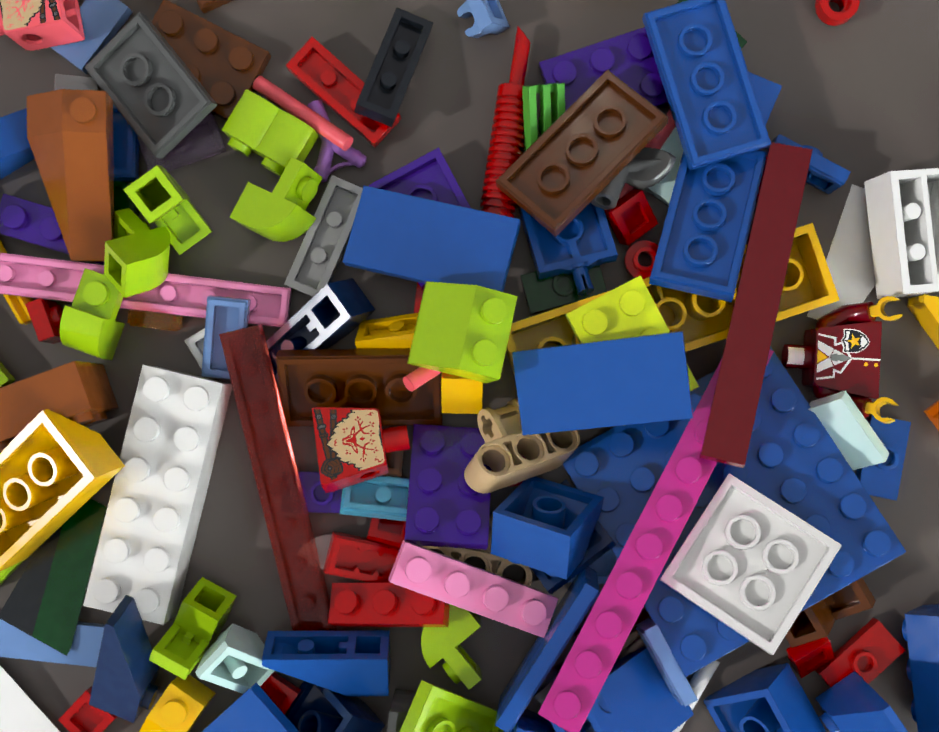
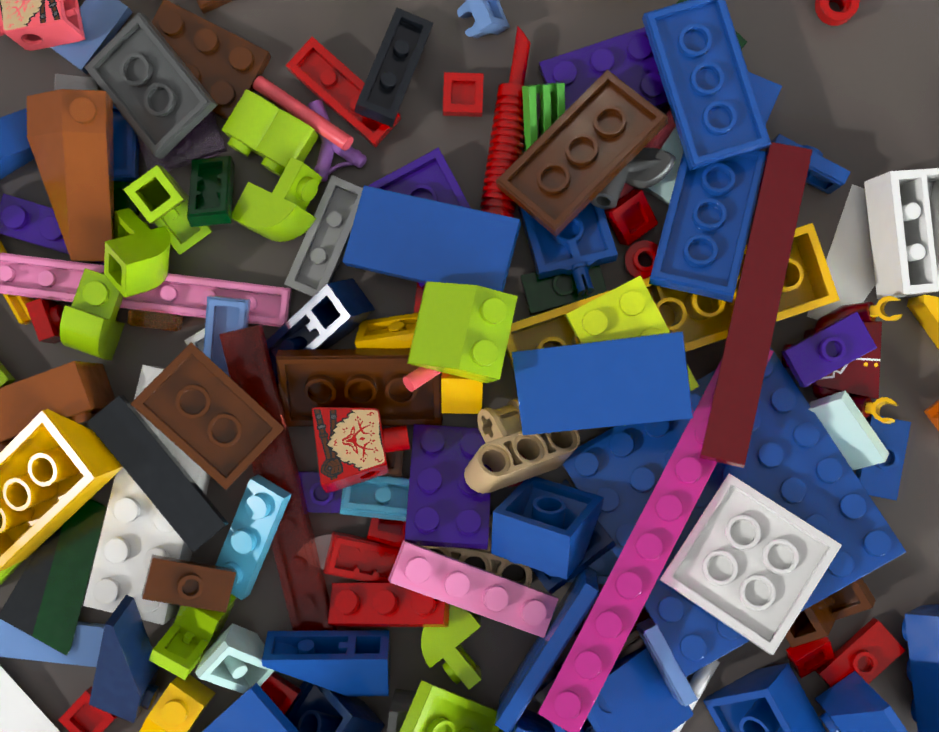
none -> black tile [87,395,229,552]
none -> reddish brown plate [131,342,285,490]
none -> reddish brown plate [142,555,236,613]
none -> dark green plate [187,156,234,227]
none -> medium azure plate [215,474,292,600]
none -> red plate [443,72,484,117]
none -> dark purple plate [781,312,877,387]

